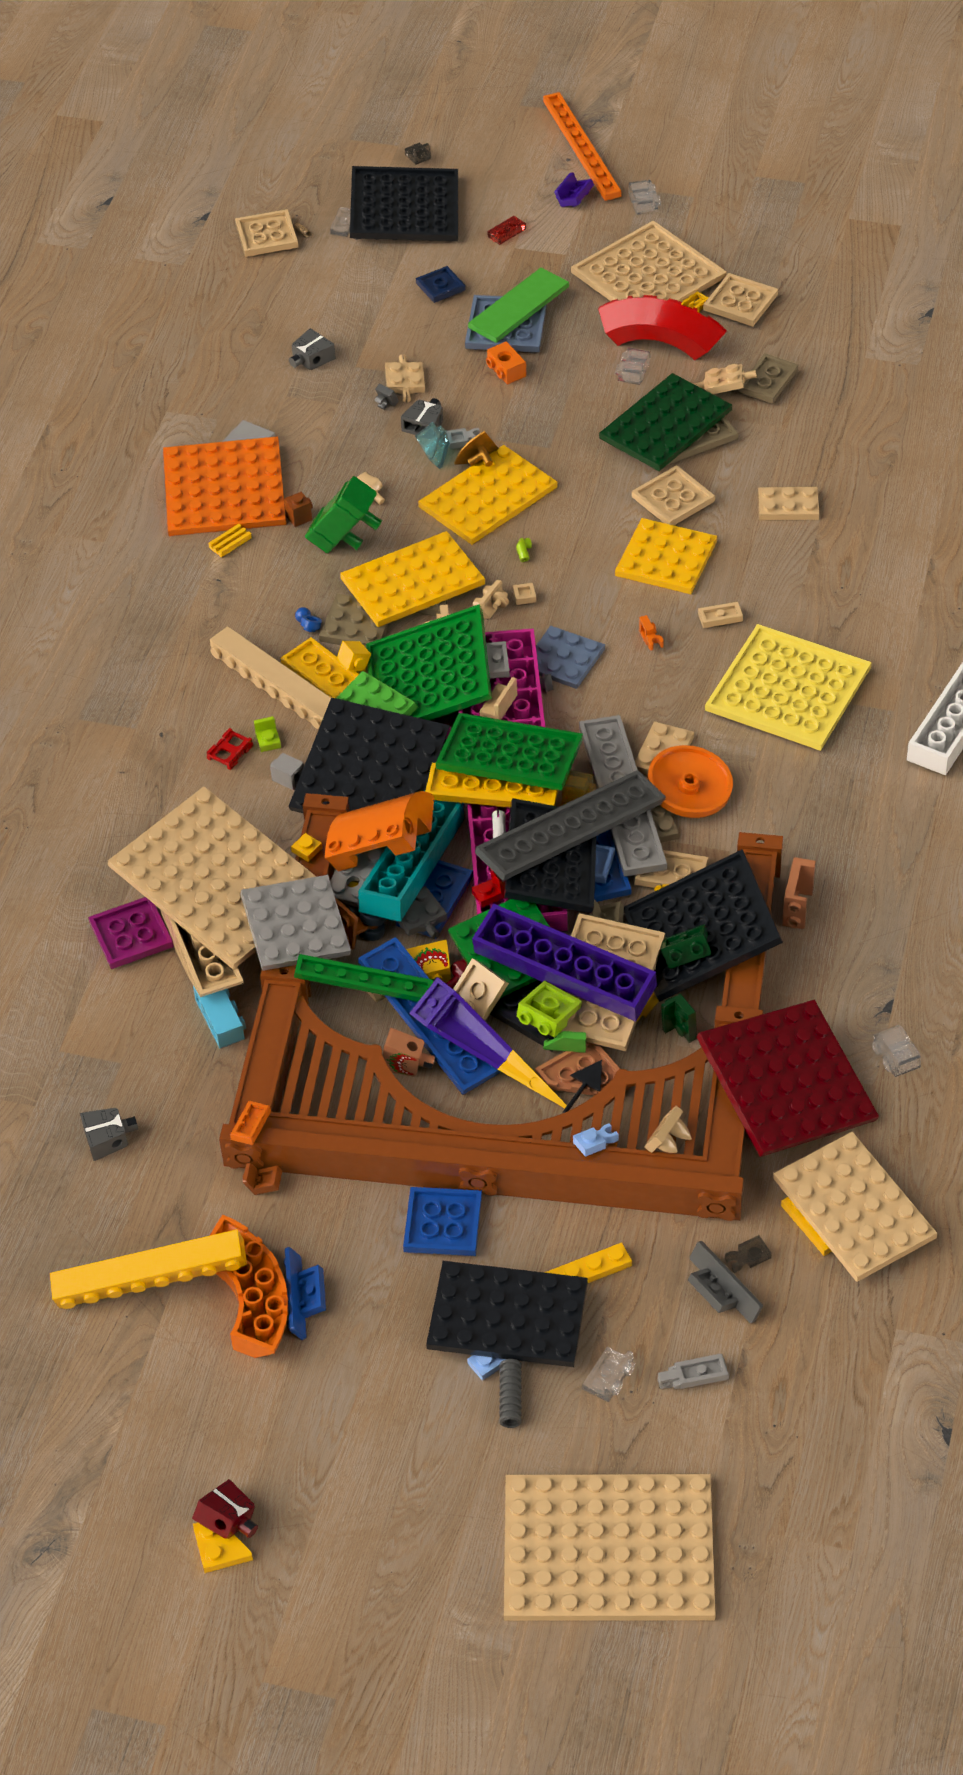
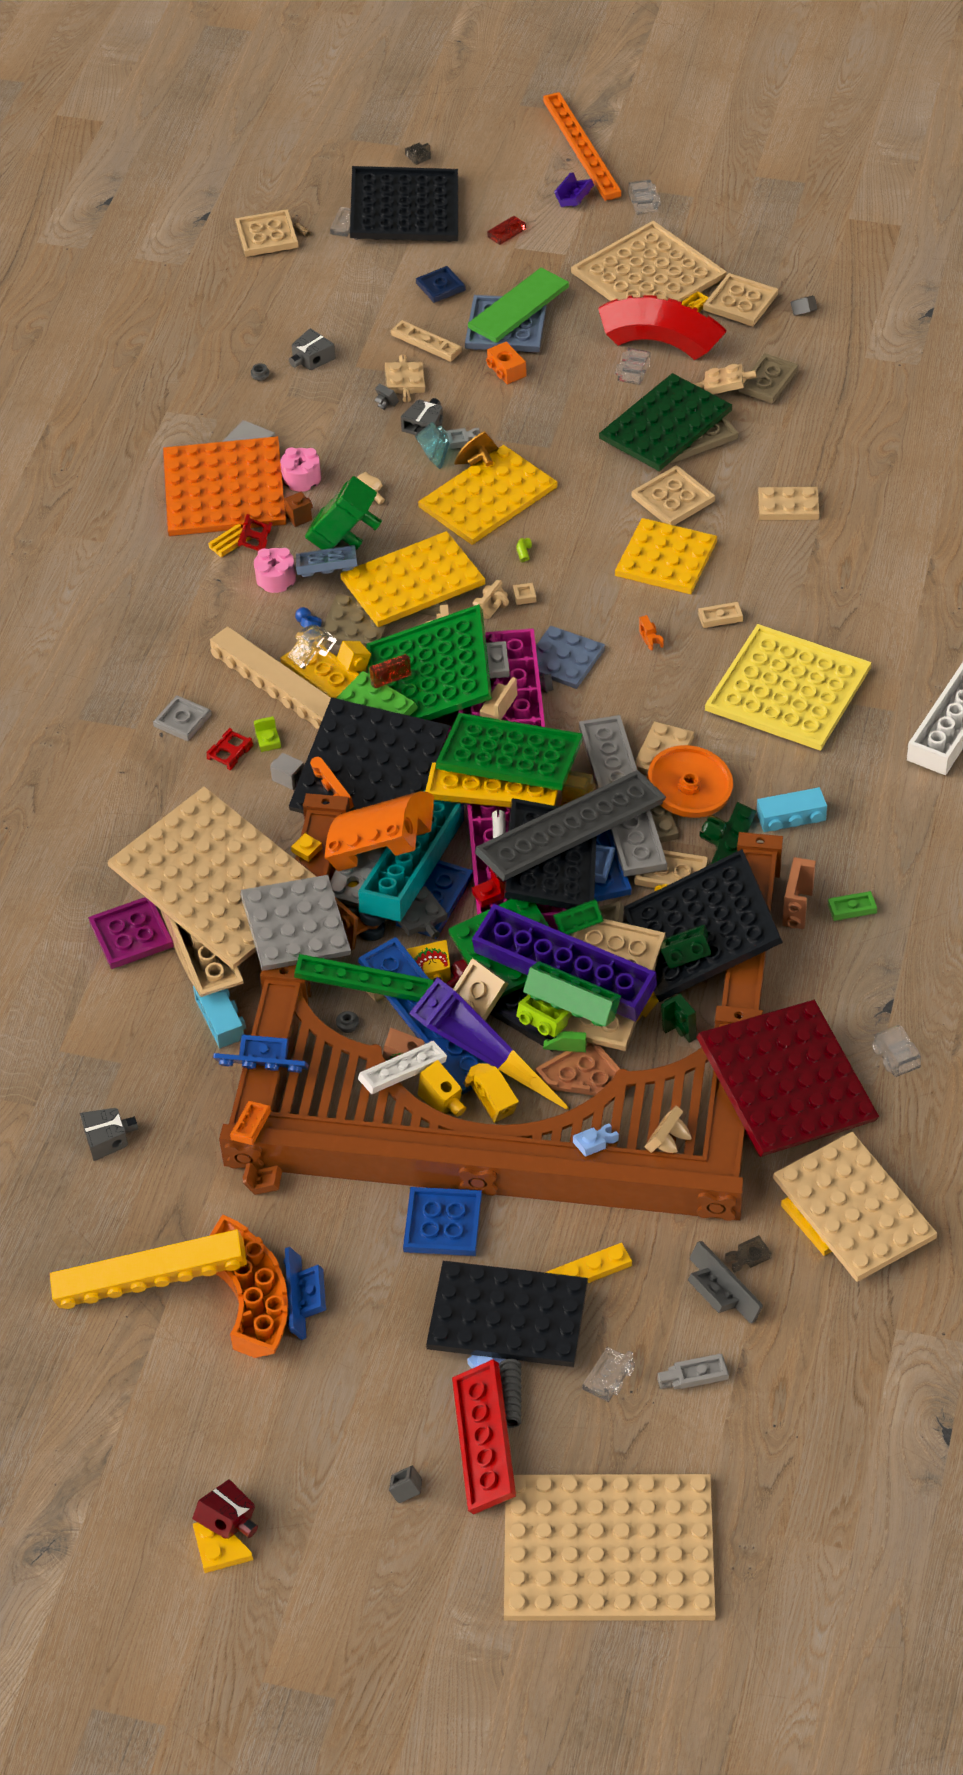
black piece [562,1060,602,1113] -> none
none -> light grey tile [153,695,212,741]
none -> blue bracket [213,1035,309,1073]
none -> red piece [237,514,273,551]
none -> dark grey plate [251,363,270,381]
none -> bright pink brick [254,548,296,593]
none -> bright pink brick [280,447,321,492]
none -> clear brick [288,625,337,669]
none -> sand blue plate [296,545,357,577]
none -> orange plate [310,757,354,809]
none -> dark grey plate [336,1011,359,1033]
none -> white plate [358,1041,447,1094]
none -> clear red plate [369,654,411,688]
none -> dark grey slope [389,1465,422,1503]
none -> tan plate [391,320,462,362]
none -> yellow torso [418,1060,466,1117]
none -> red plate [452,1359,516,1514]
none -> yellow piece [463,1063,519,1123]
none -> brick [523,961,621,1027]
none -> green plate [553,899,604,935]
none -> dark green plate [699,802,757,865]
none -> medium azure brick [757,787,827,832]
none -> dark grey slope [790,295,817,315]
none -> bright green plate [828,891,877,921]

